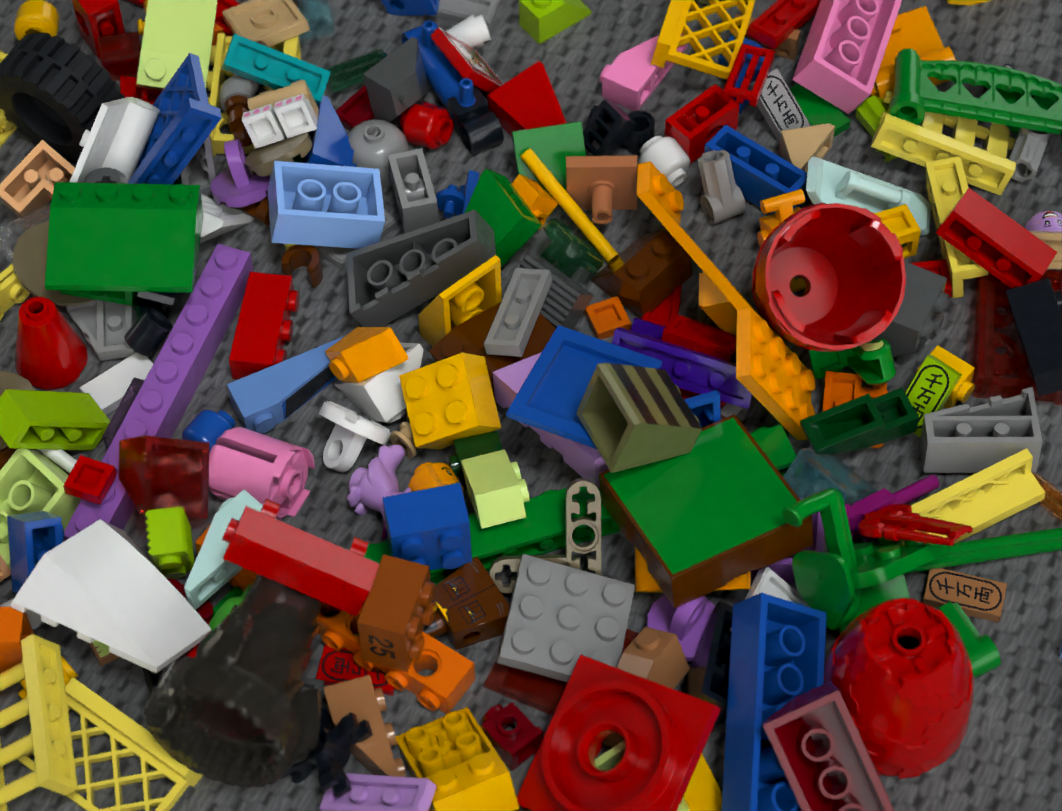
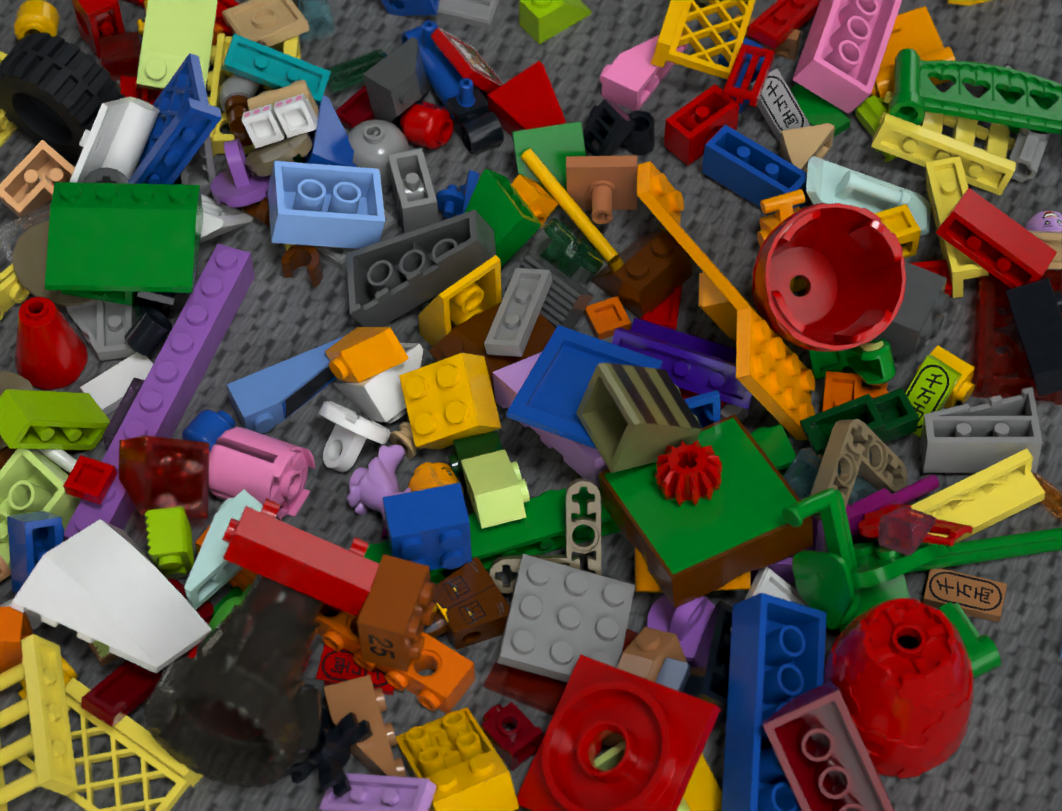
red brick [229,272,300,380] -> none
white cone [446,14,491,47] -> none
white head [638,135,690,187] -> none
red tile [661,315,737,362] -> none
light grey piece [697,150,746,225] -> none
none -> dark red tile [80,660,164,727]
none -> red gear [655,439,722,506]
none -> sand blue slope [655,657,690,693]
none -> dark tan beam [810,419,907,521]
none -> clear pink slope [878,506,936,556]

